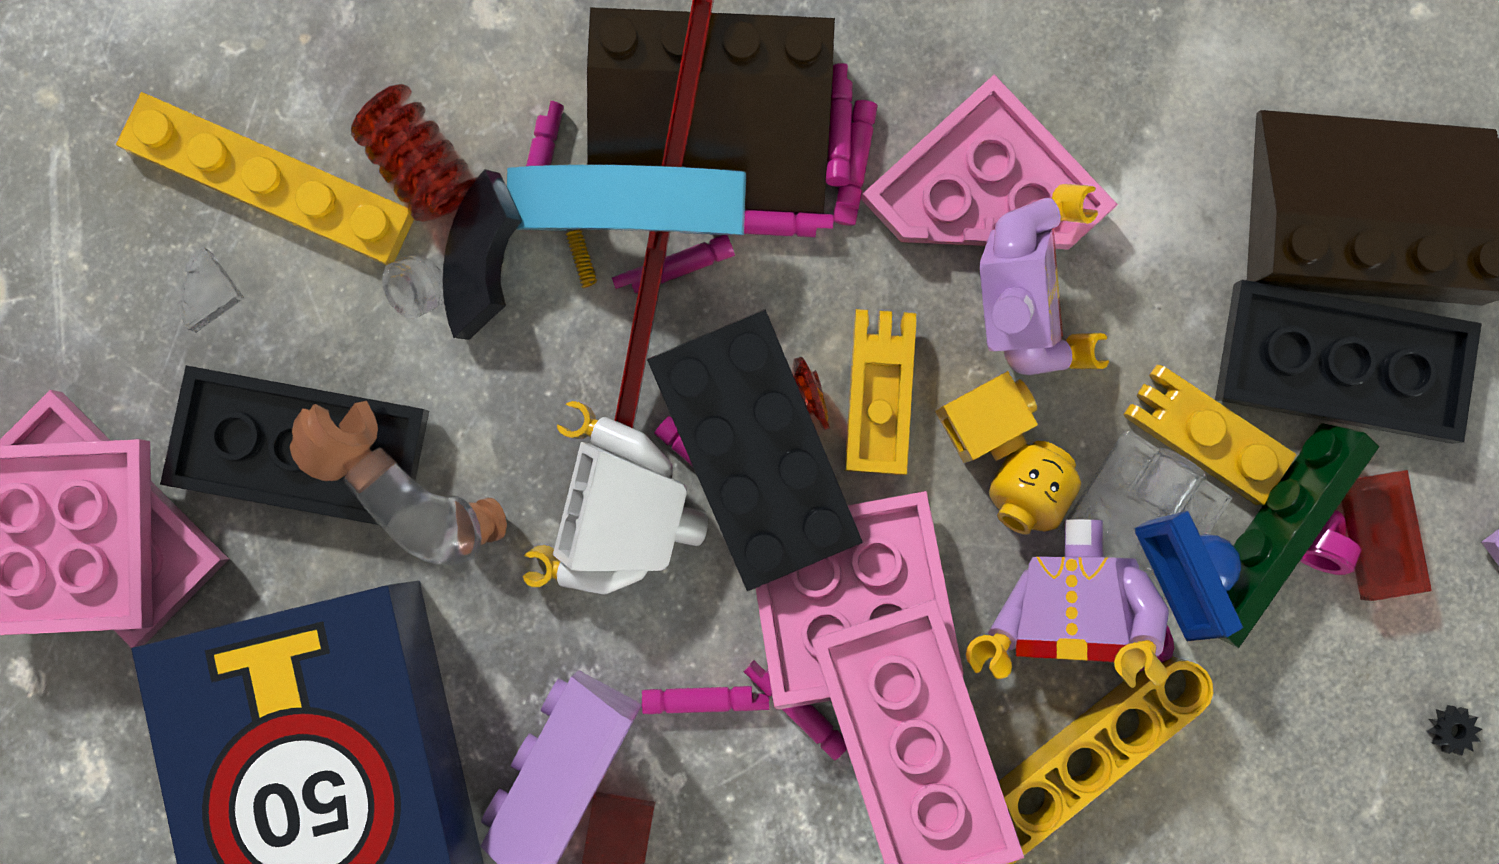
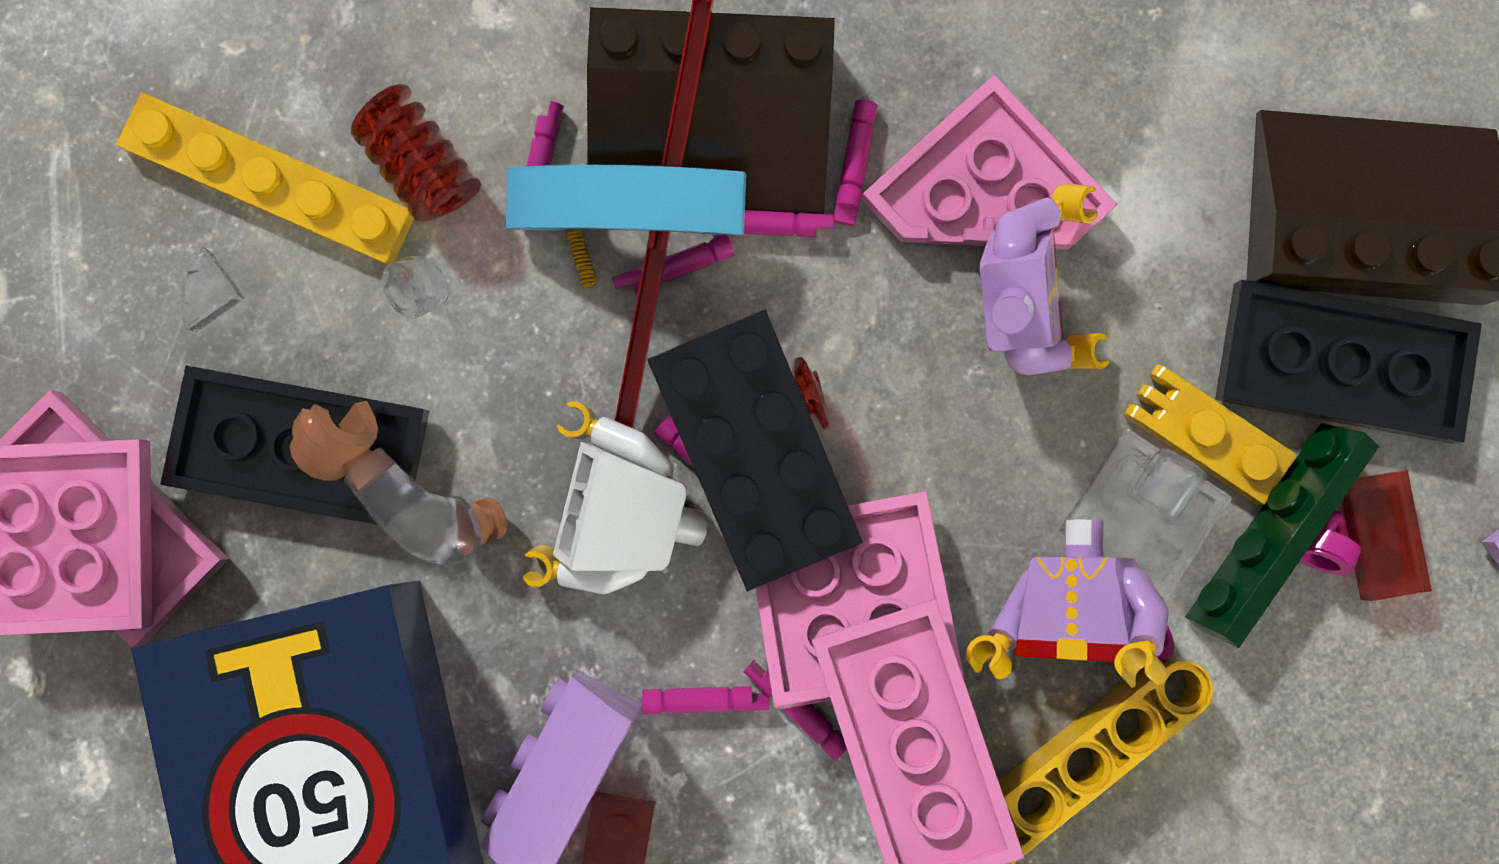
black tile [443,169,522,340] -> none
dark pink wheel [826,63,853,187] -> none
yellow hinge [844,309,916,475] -> none
yellow brick [935,371,1038,463] -> none
yellow head [989,441,1082,535] -> none
blue tile [1134,511,1243,641] -> none
black piece [1427,705,1483,756] -> none

